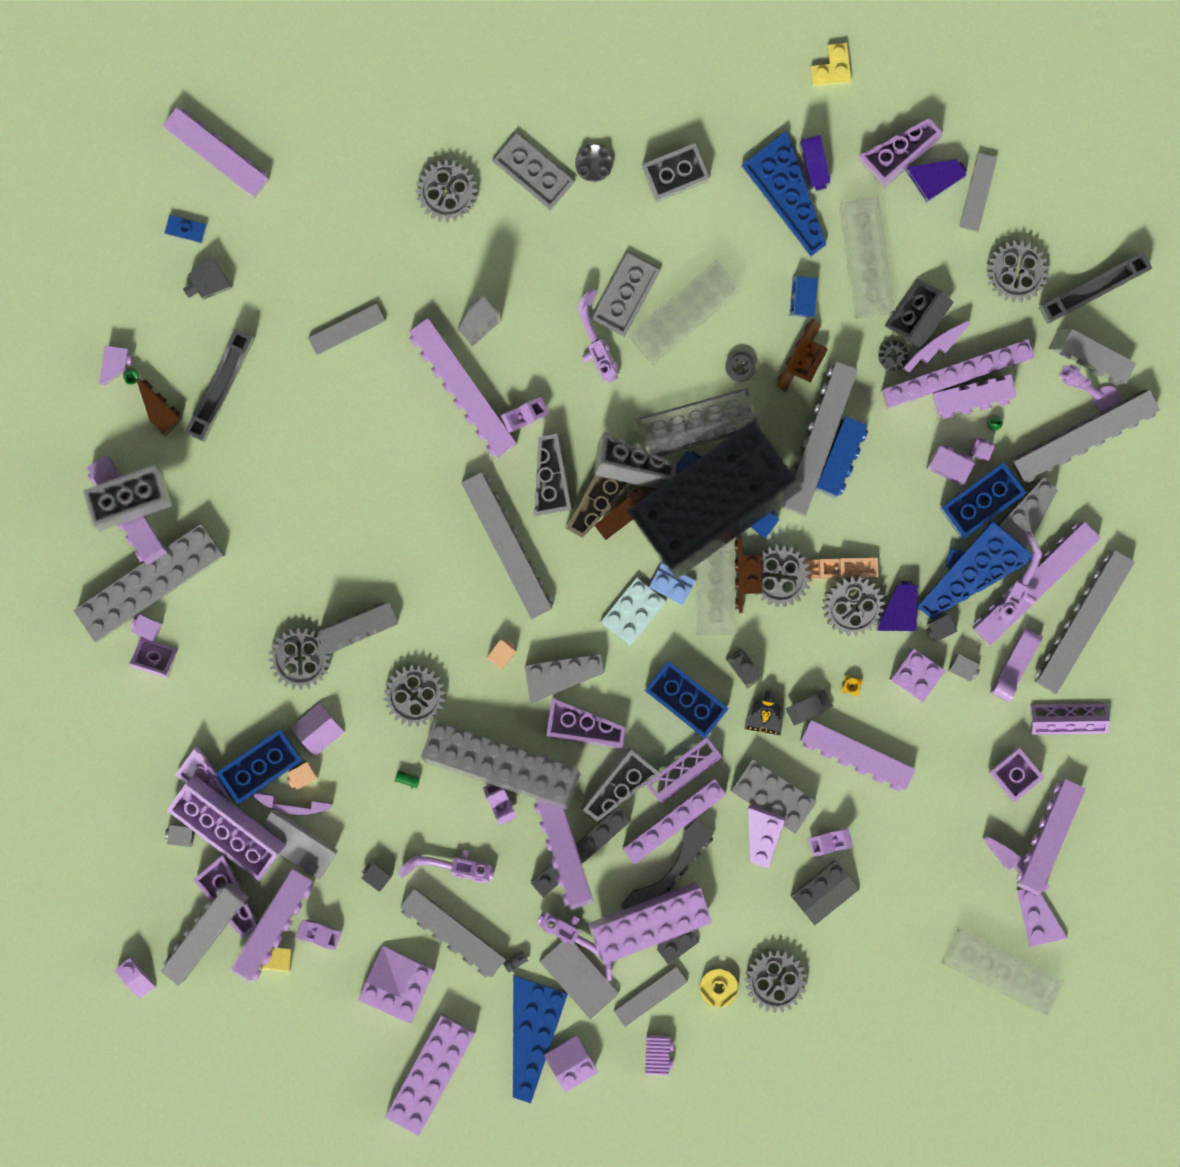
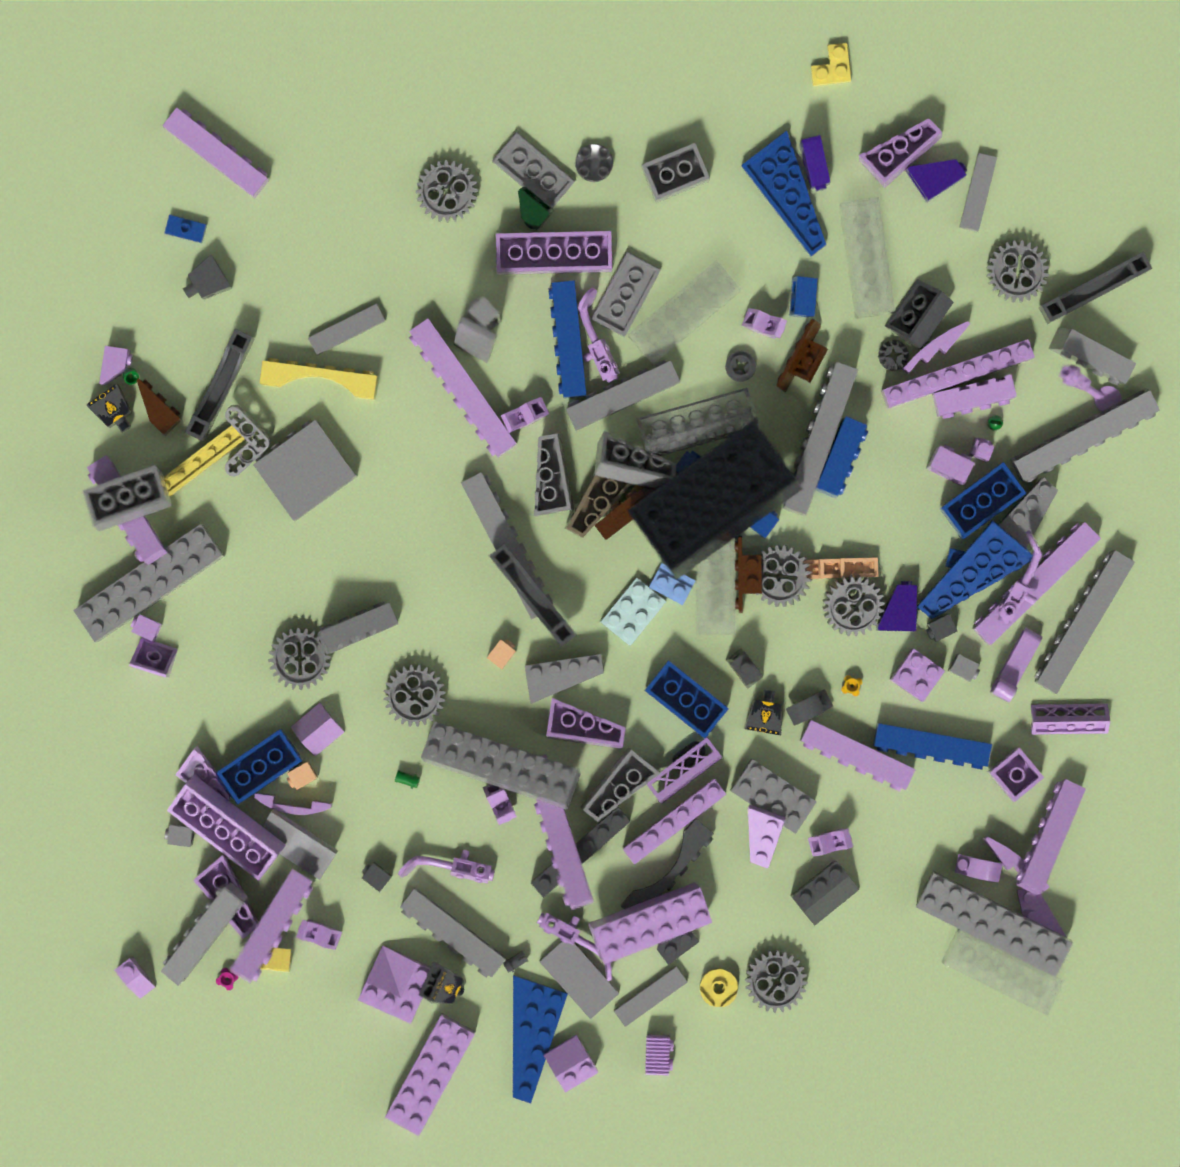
none -> torso [86,384,132,433]
none -> light yellow plate [145,425,246,516]
none -> dark pink plate [216,968,239,990]
none -> light grey beam [225,405,270,477]
none -> light grey panel [253,420,357,521]
none -> light yellow arch [260,358,378,400]
none -> dark grey torso [419,961,464,1004]
none -> light grey tile [454,316,496,363]
none -> dark grey arch [489,544,576,647]
none -> lavender brick [496,231,612,275]
none -> dark green slope [518,186,554,230]
none -> blue brick [548,280,586,399]
none -> light grey brick [566,360,680,431]
none -> black beam [672,741,705,767]
none -> lavender brick [742,308,787,339]
none -> blue brick [873,723,992,770]
none -> light grey brick [916,871,1073,977]
none -> lavender brick [955,854,1003,883]

